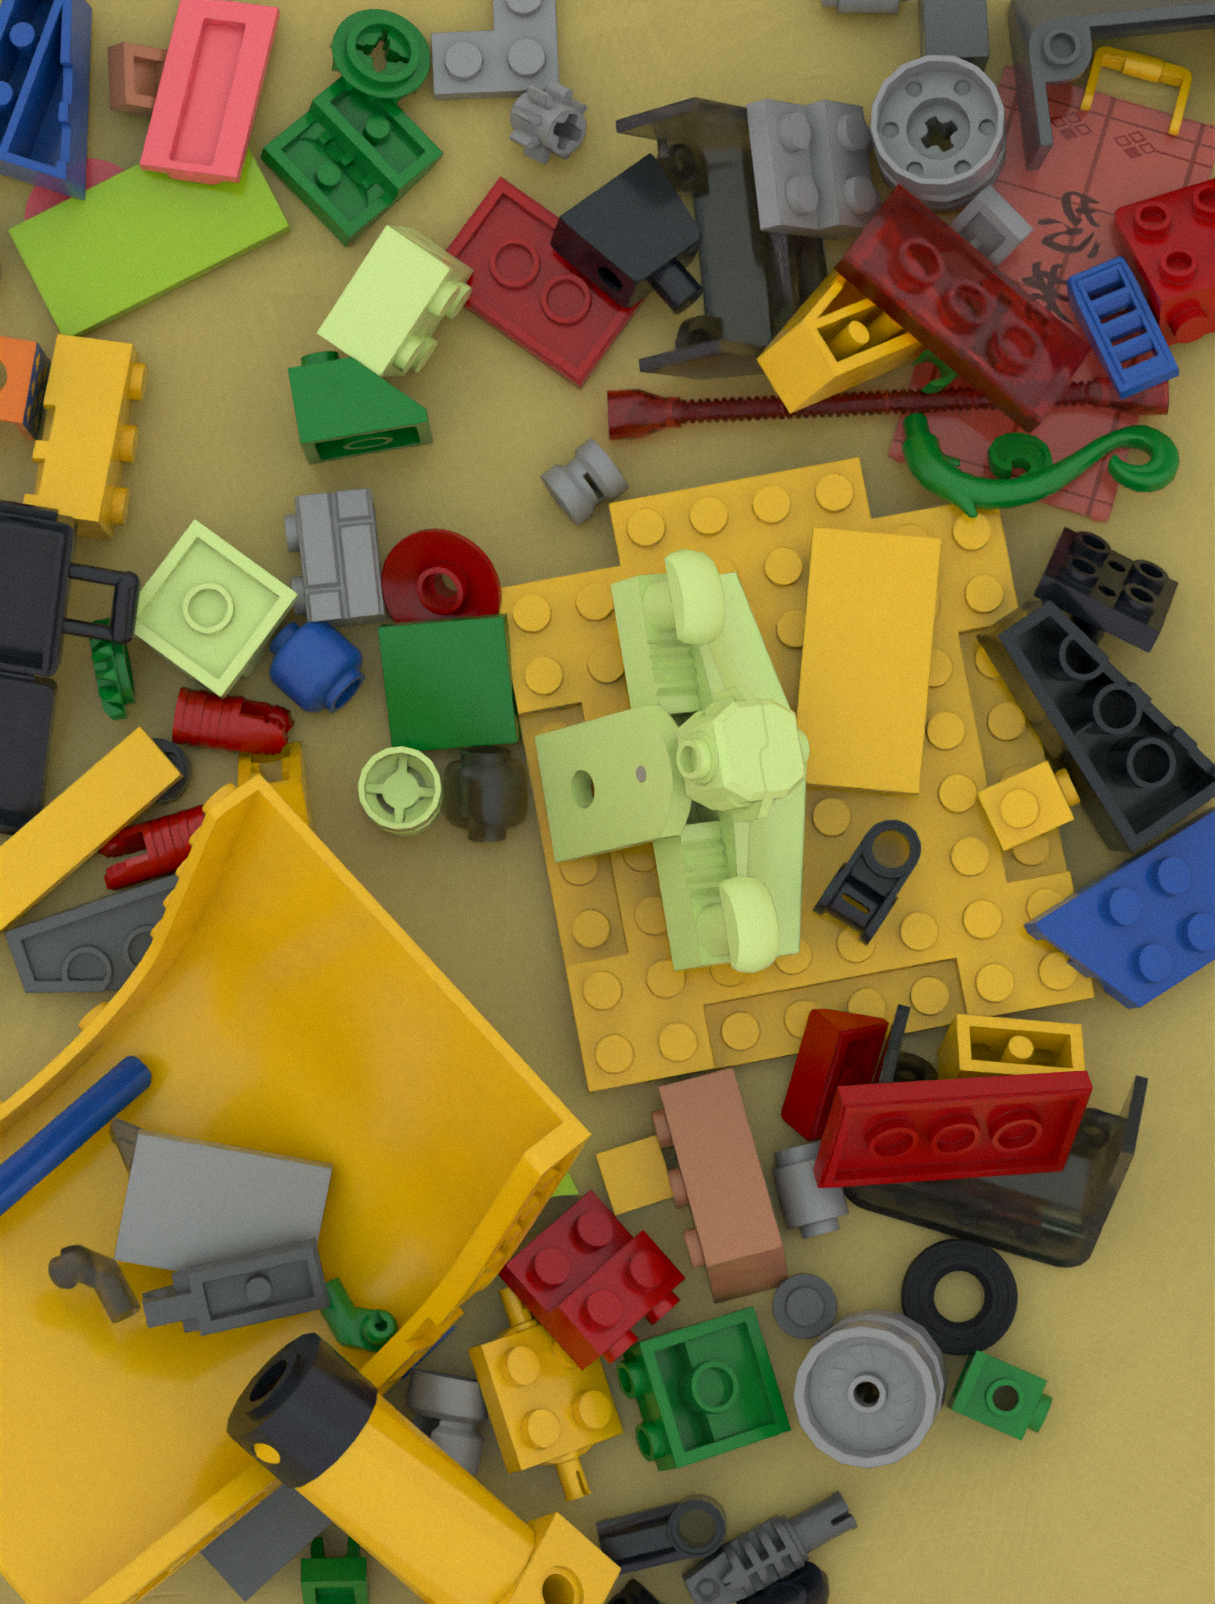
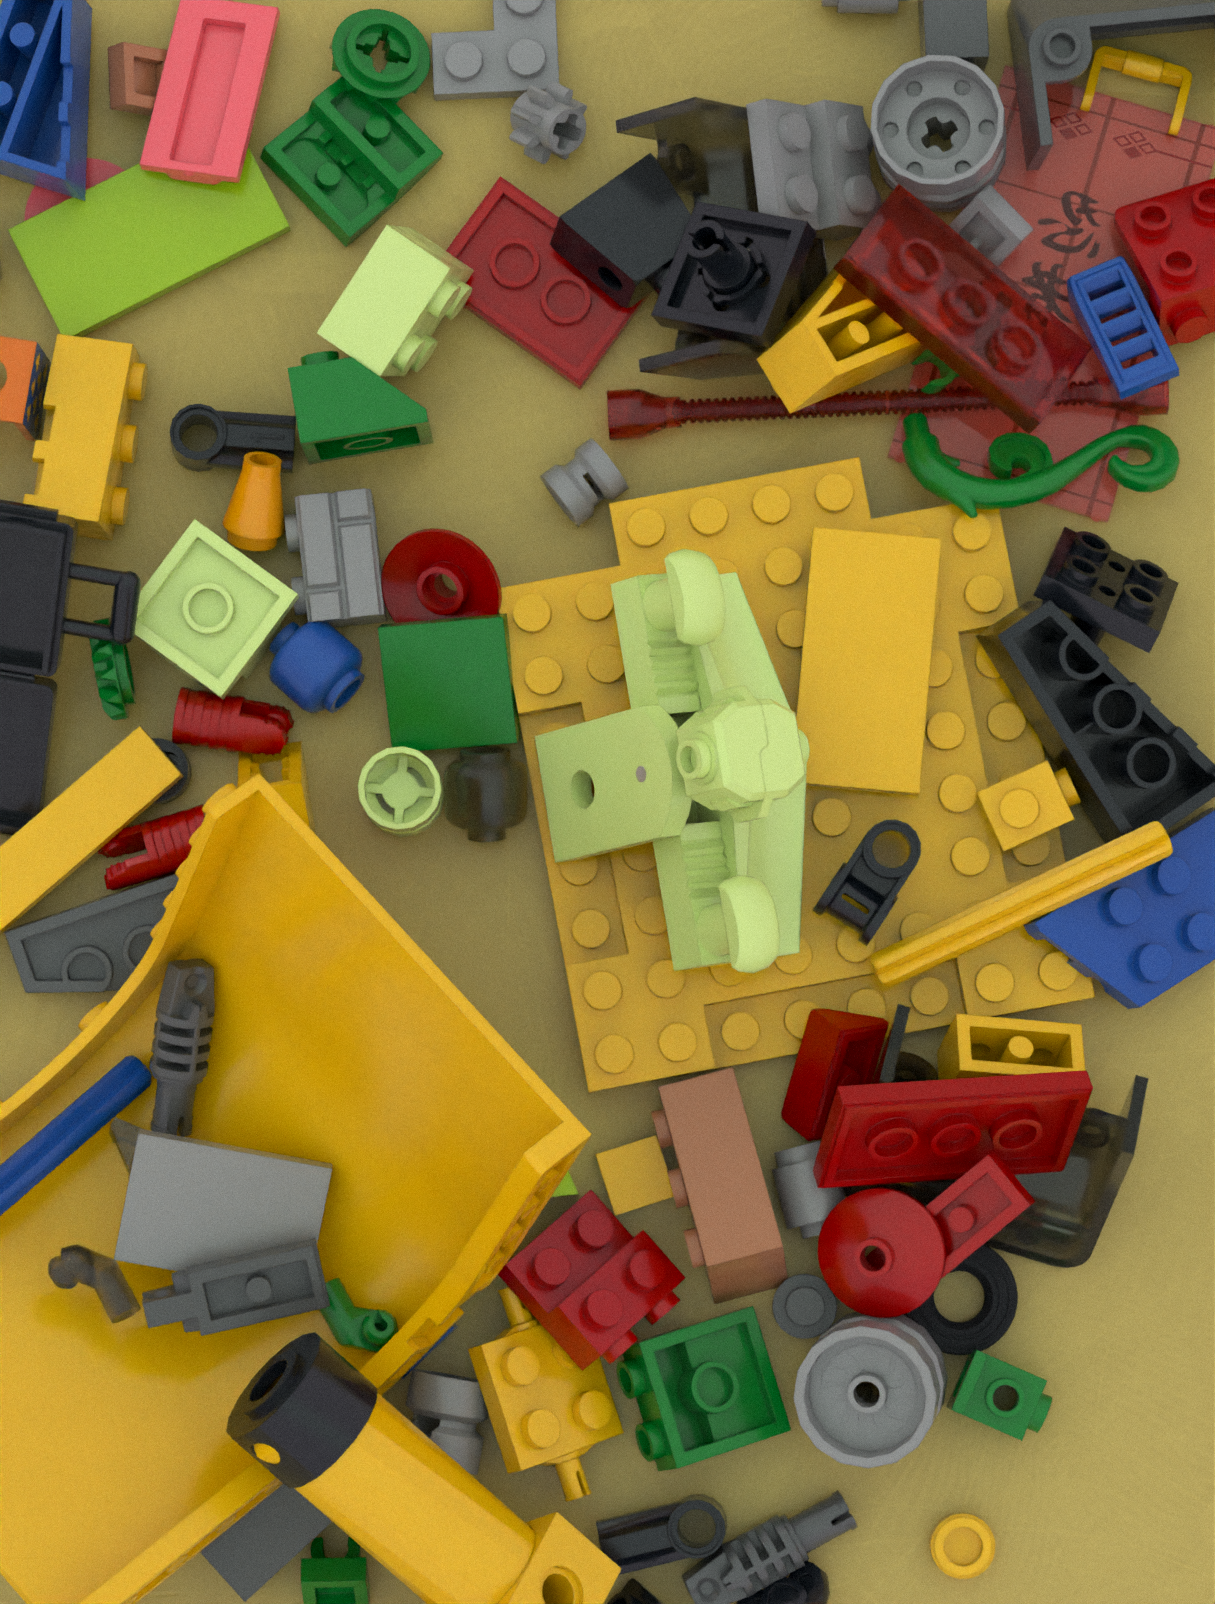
none -> dark grey hinge [149,959,215,1137]
none -> black piece [170,404,296,473]
none -> light orange cone [222,451,285,551]
none -> black plate [651,202,817,348]
none -> red dish [818,1188,946,1318]
none -> red plate [866,1151,1036,1279]
none -> yellow axle [871,821,1173,988]
none -> yellow tile [929,1512,995,1579]

